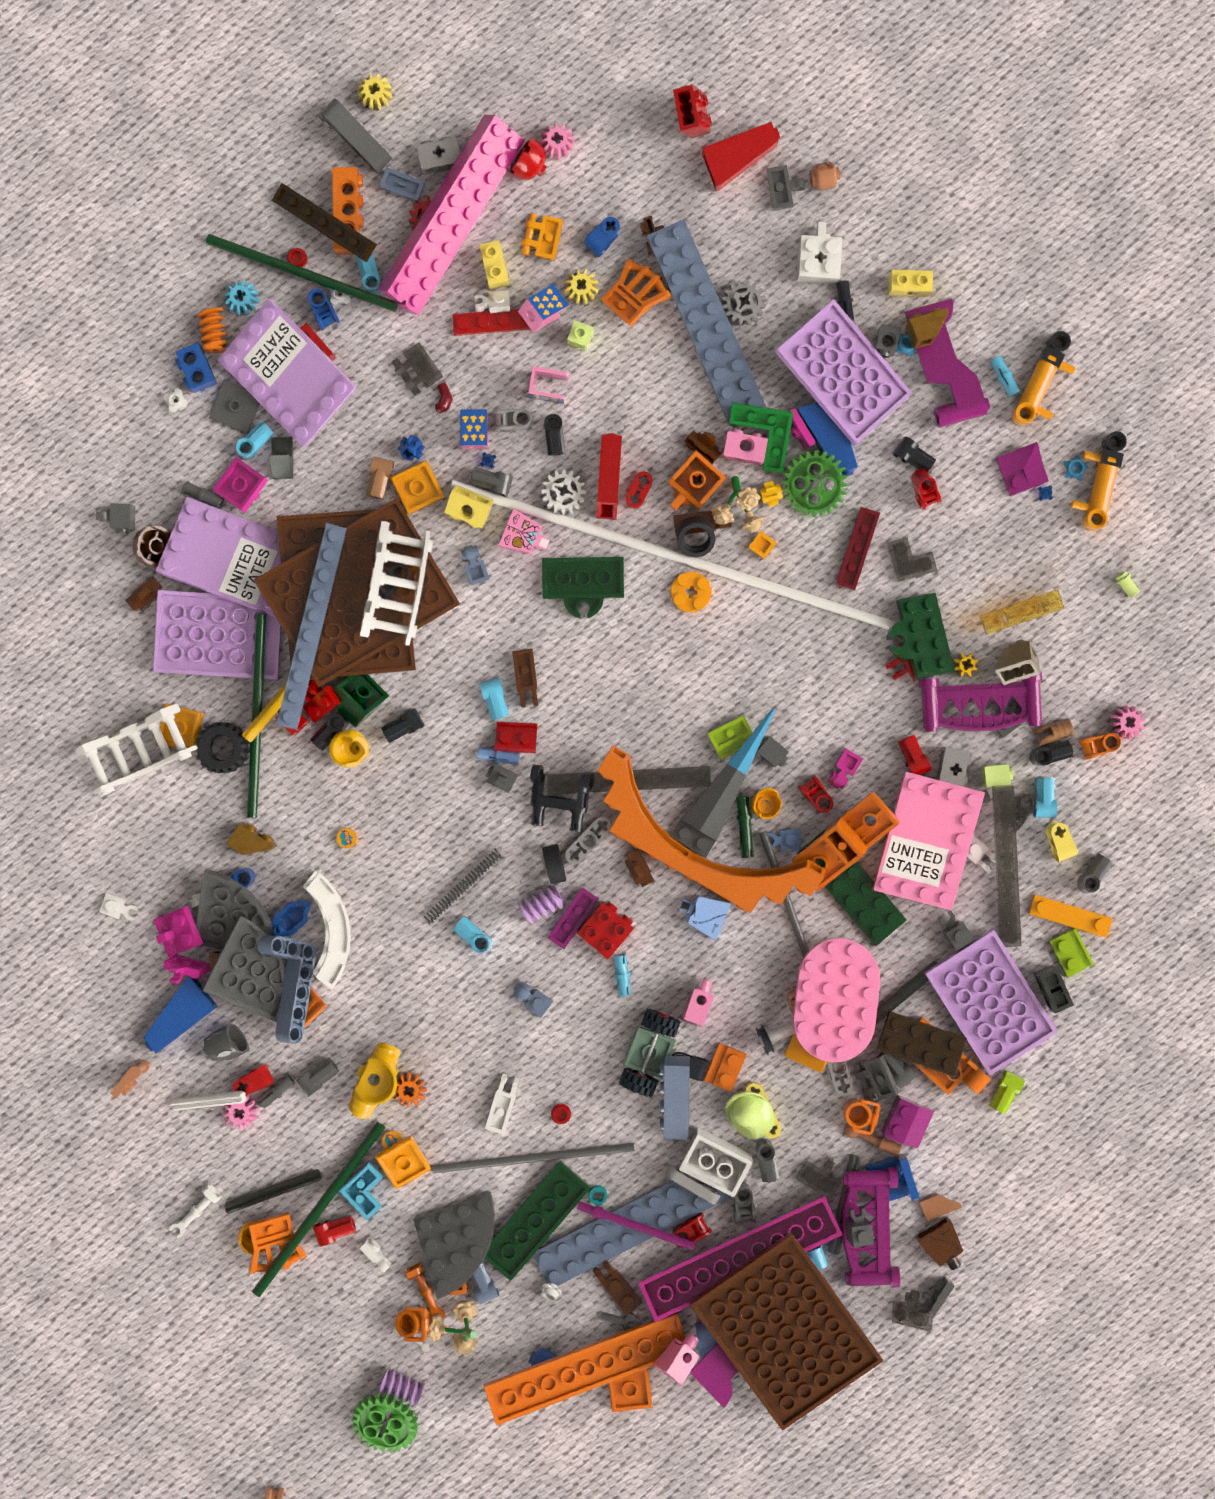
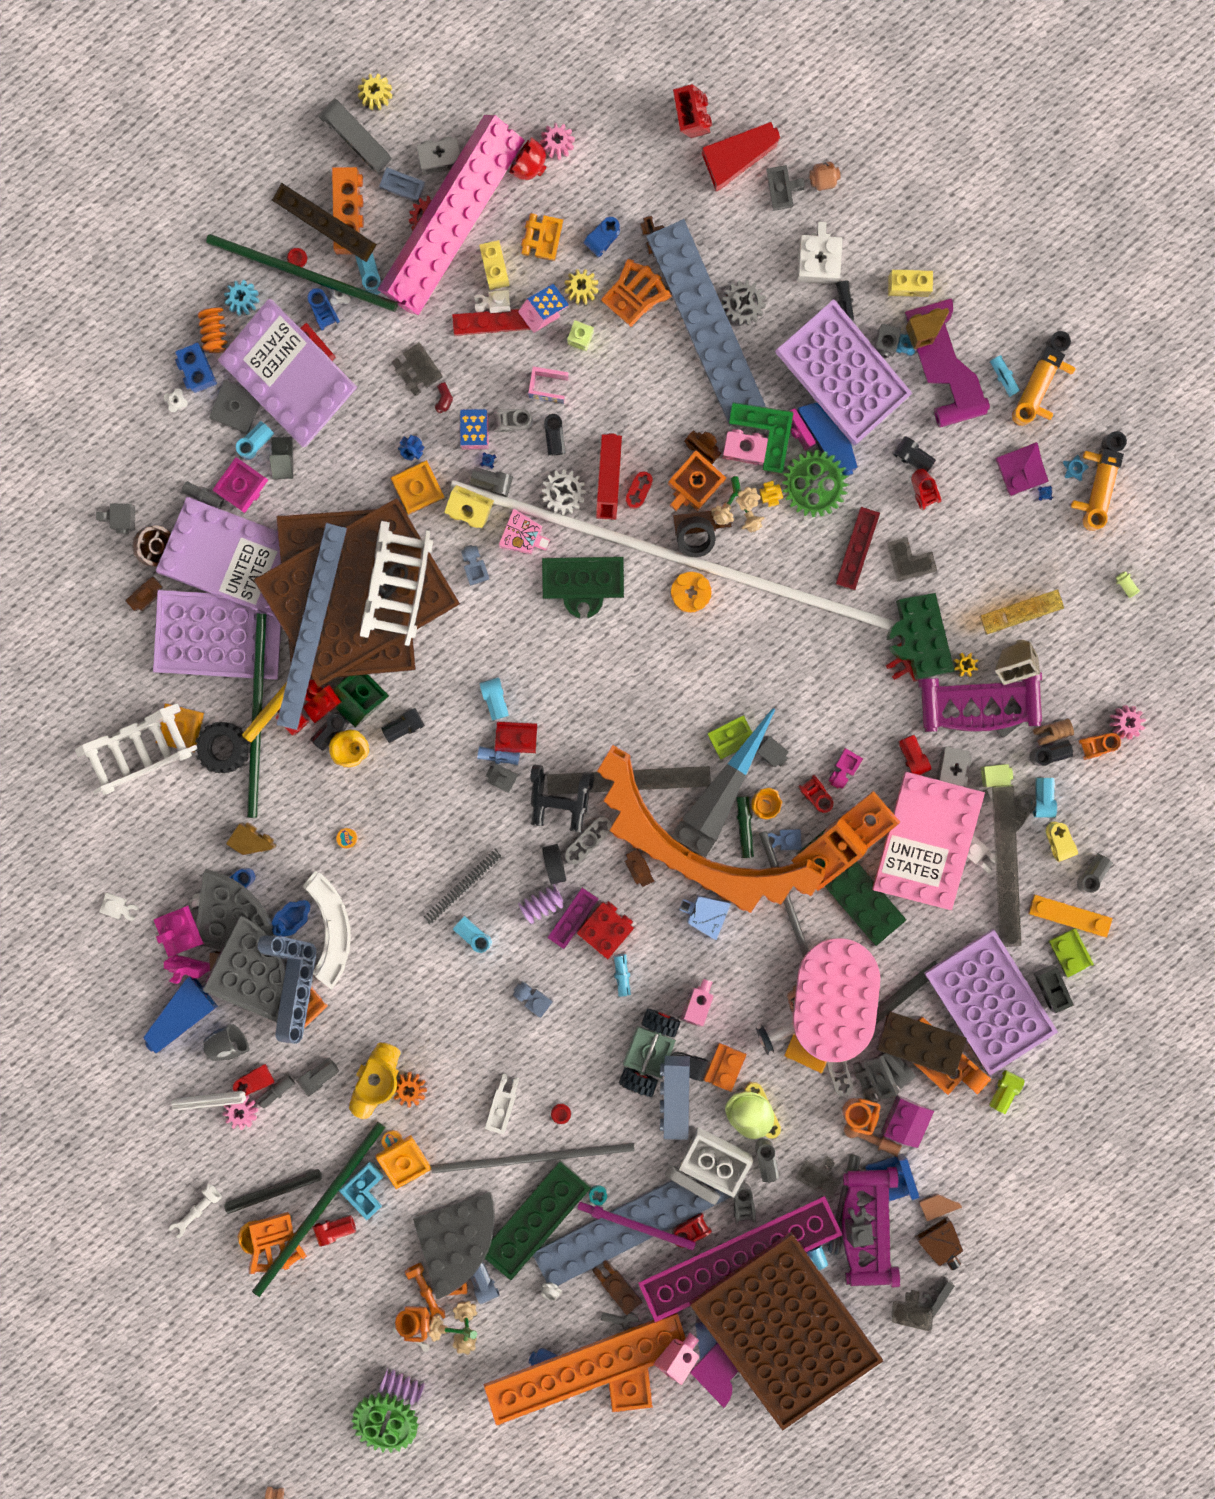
nougat plate [110,1060,150,1098] -> none
white plate [359,1238,391,1272] -> none
medium nougat piece [366,456,395,500] -> none
reddish brown hinge [512,649,538,708] -> none
light orange plate [748,531,777,560] -> none
dark grey brick [937,910,974,950] -> none

